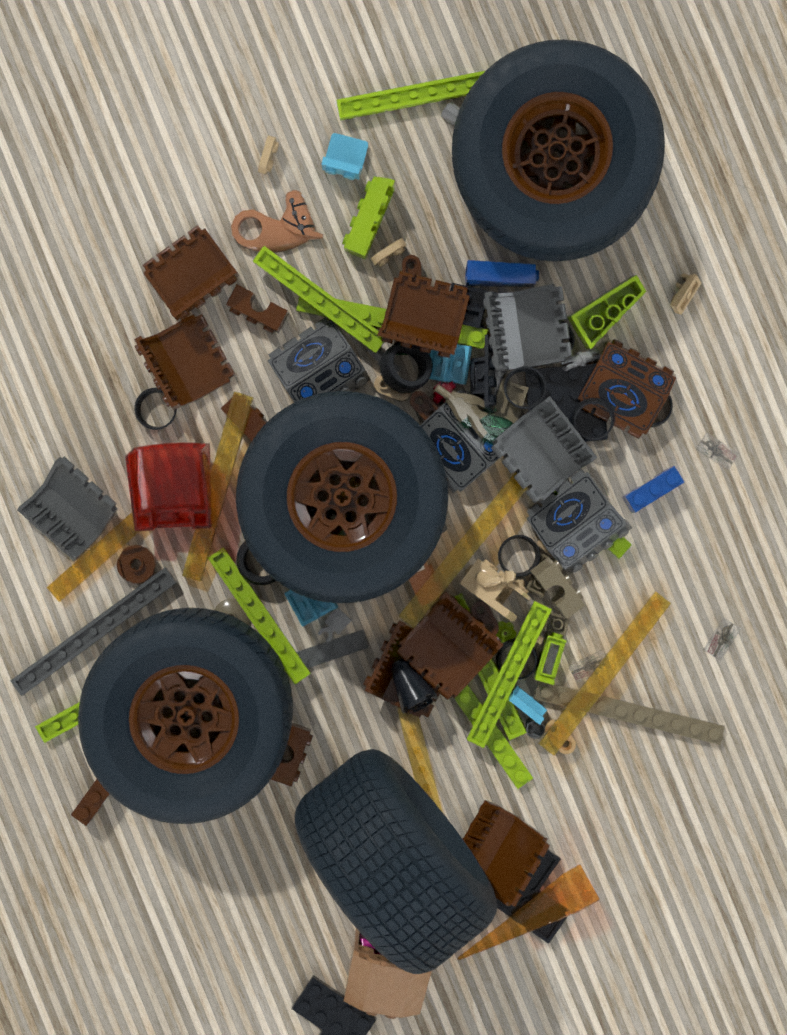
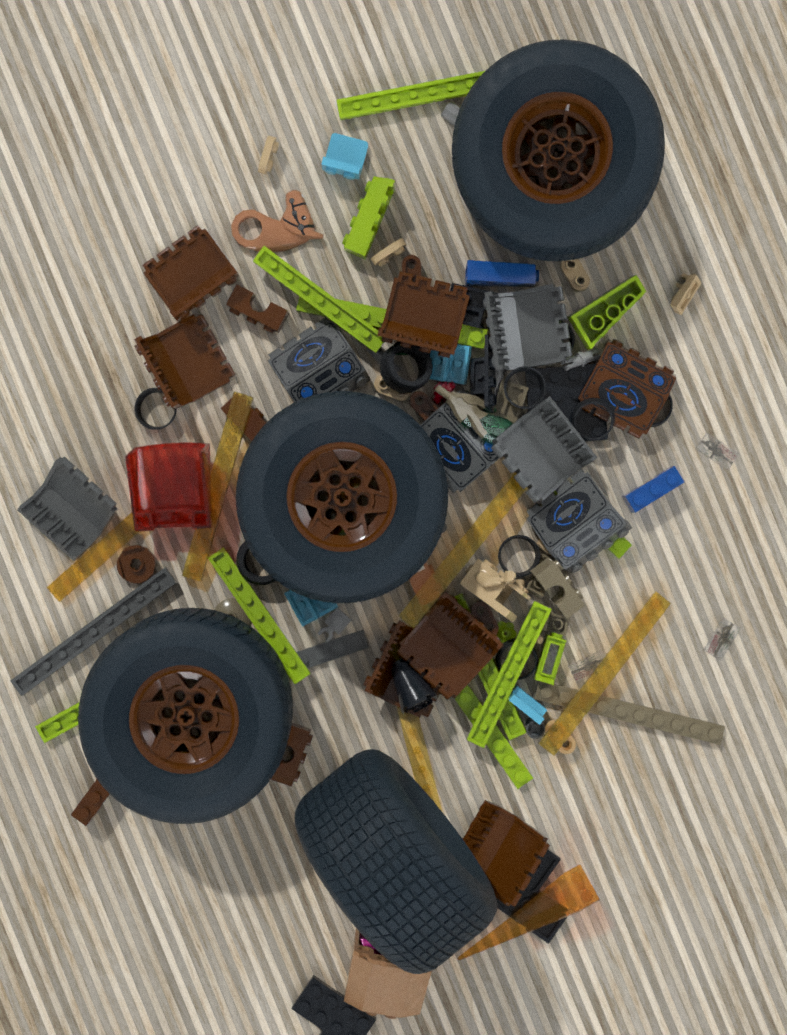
none -> tan plate [560,259,590,292]

